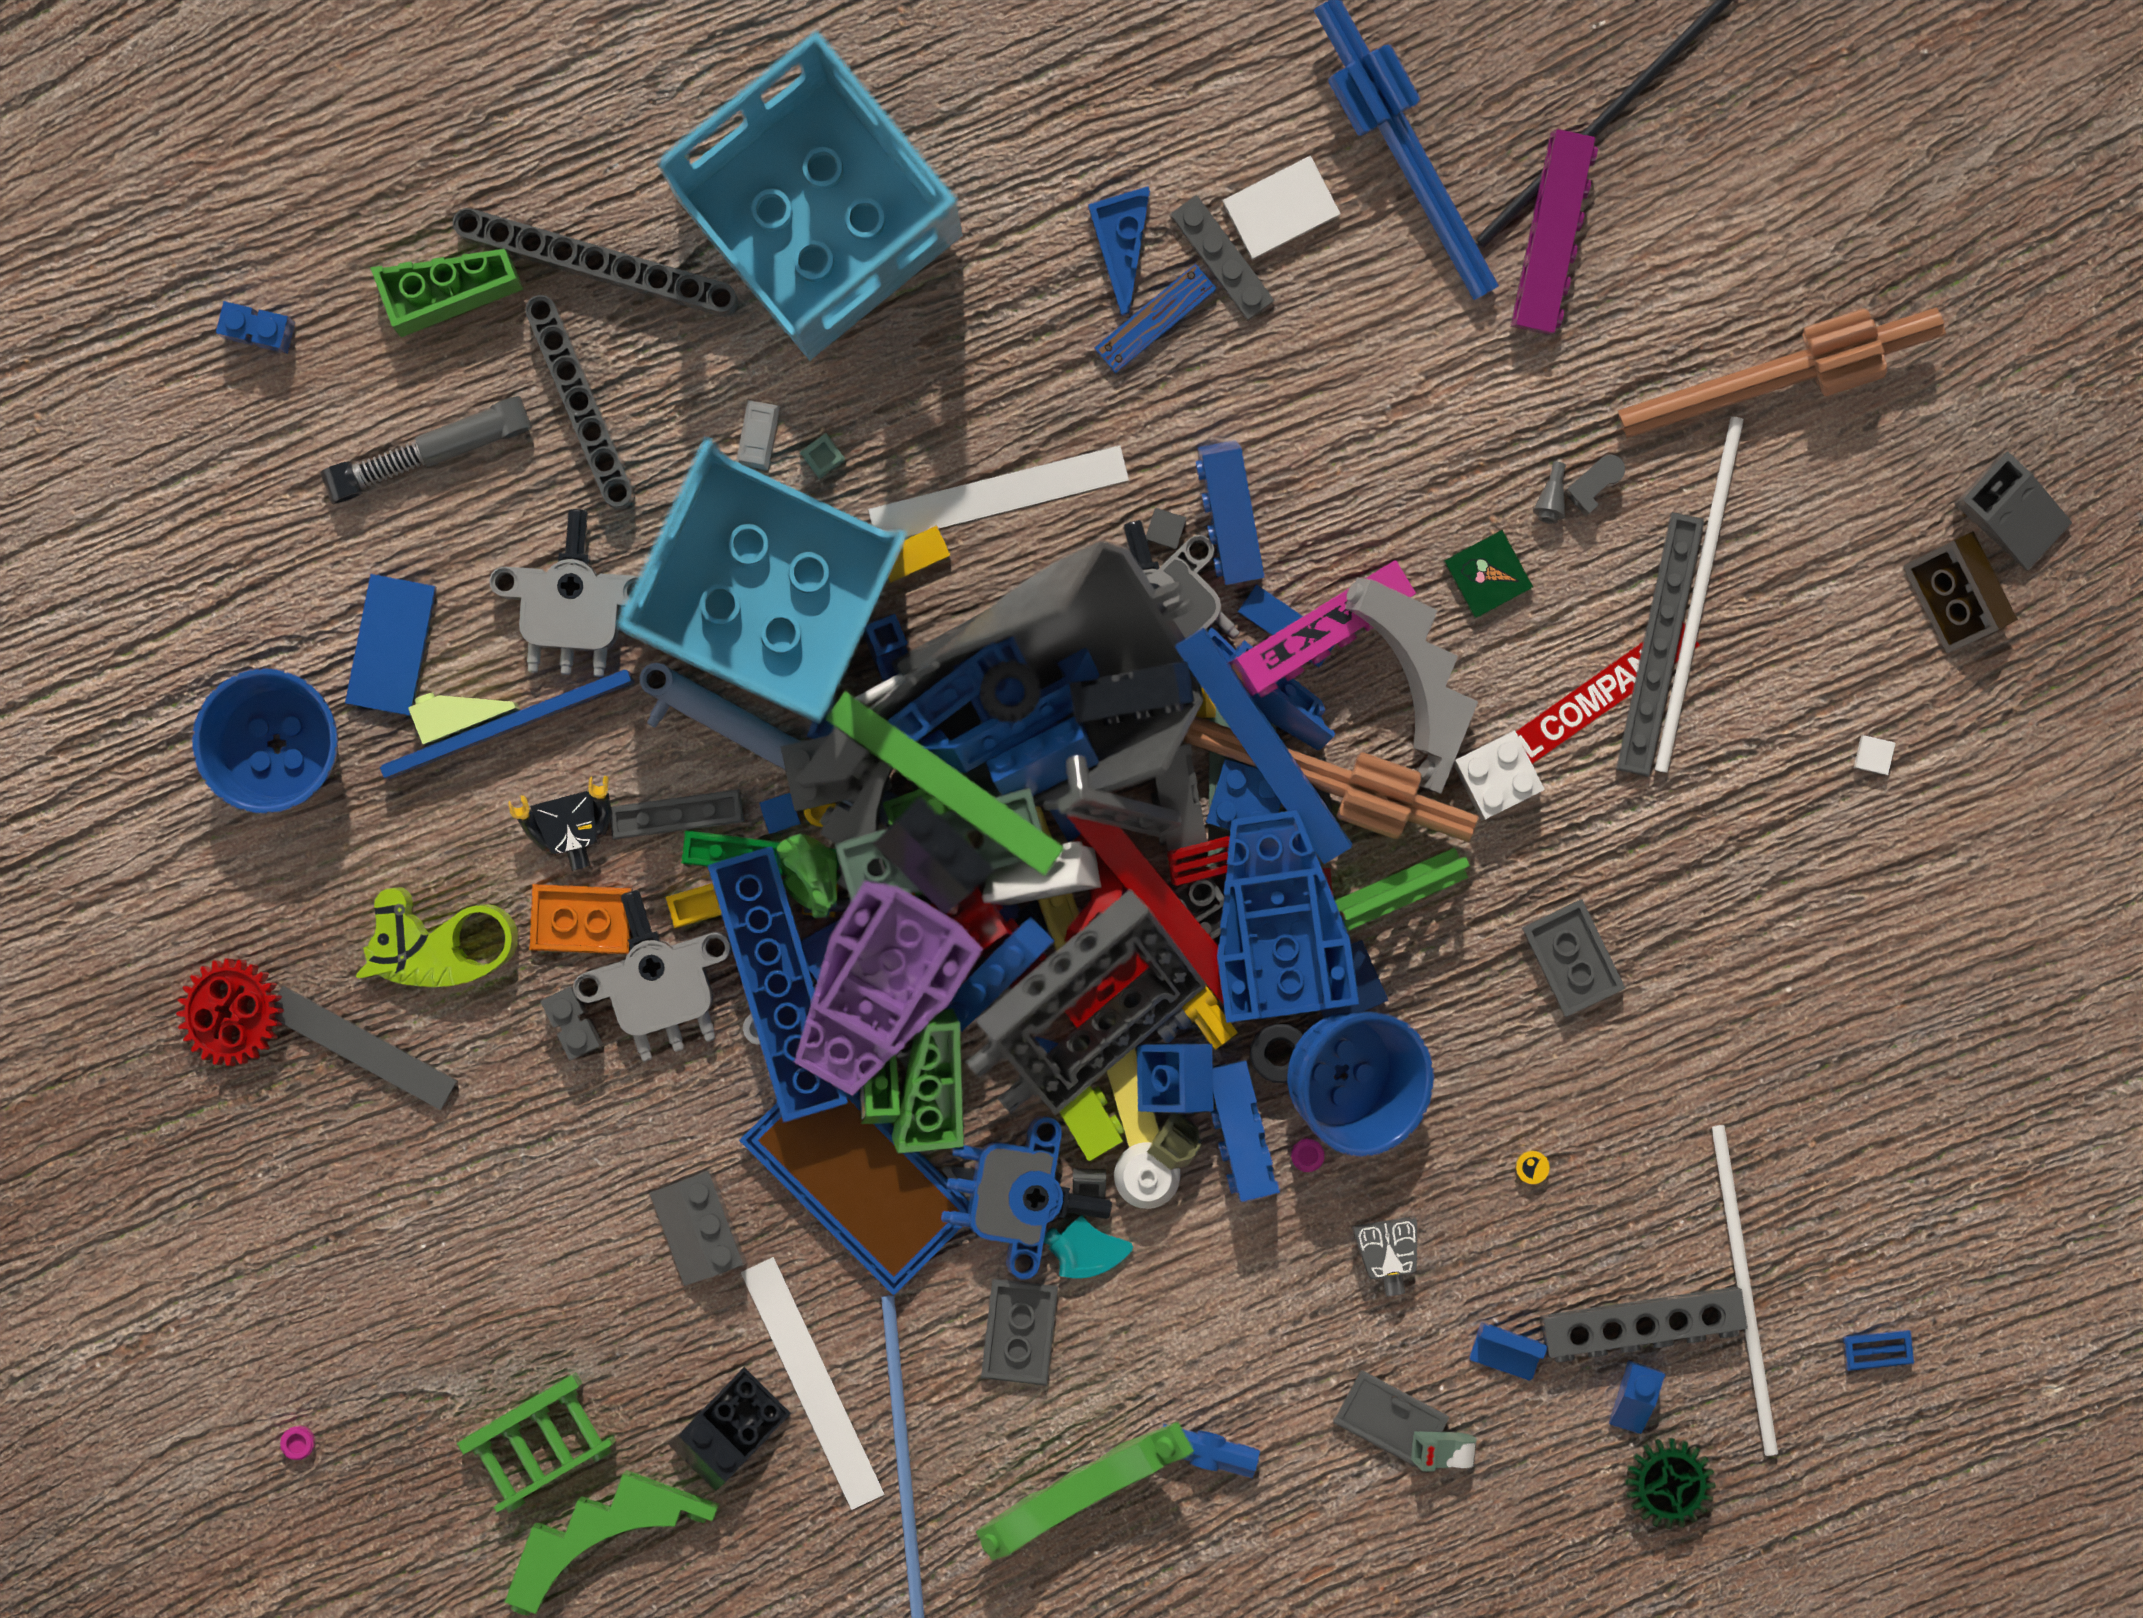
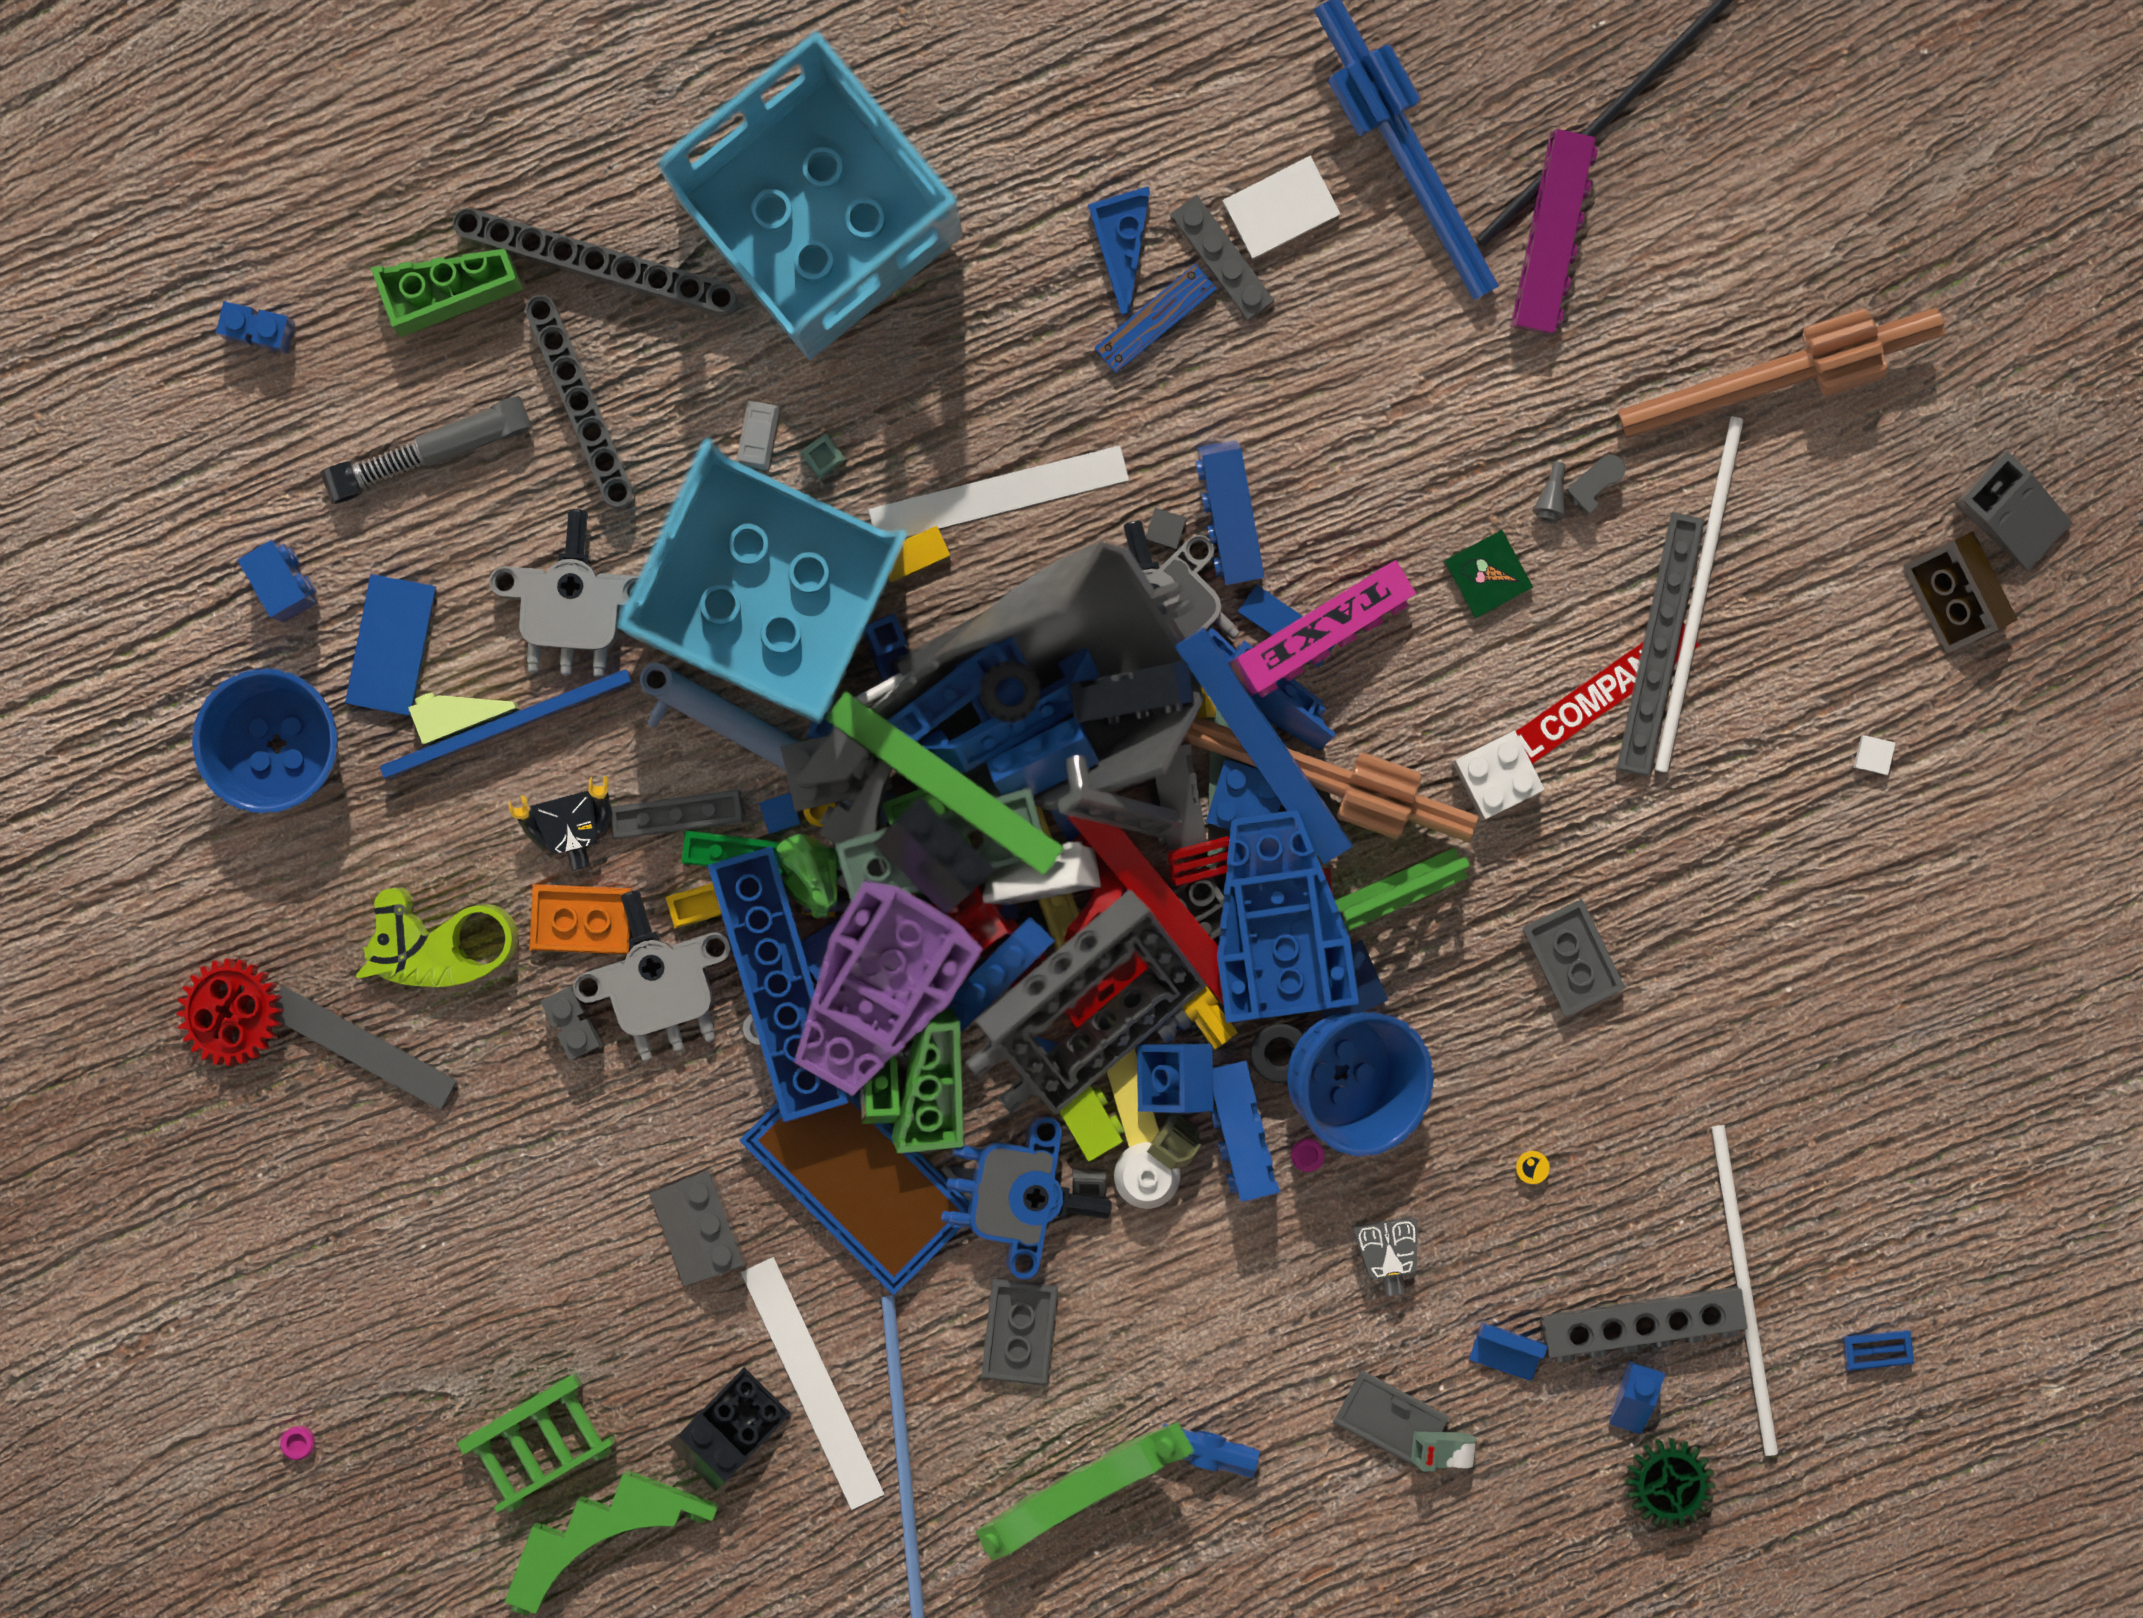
teal arm [1044,1215,1133,1279] -> none
light grey arch [1345,577,1478,794] -> none
none -> blue brick [237,540,317,622]

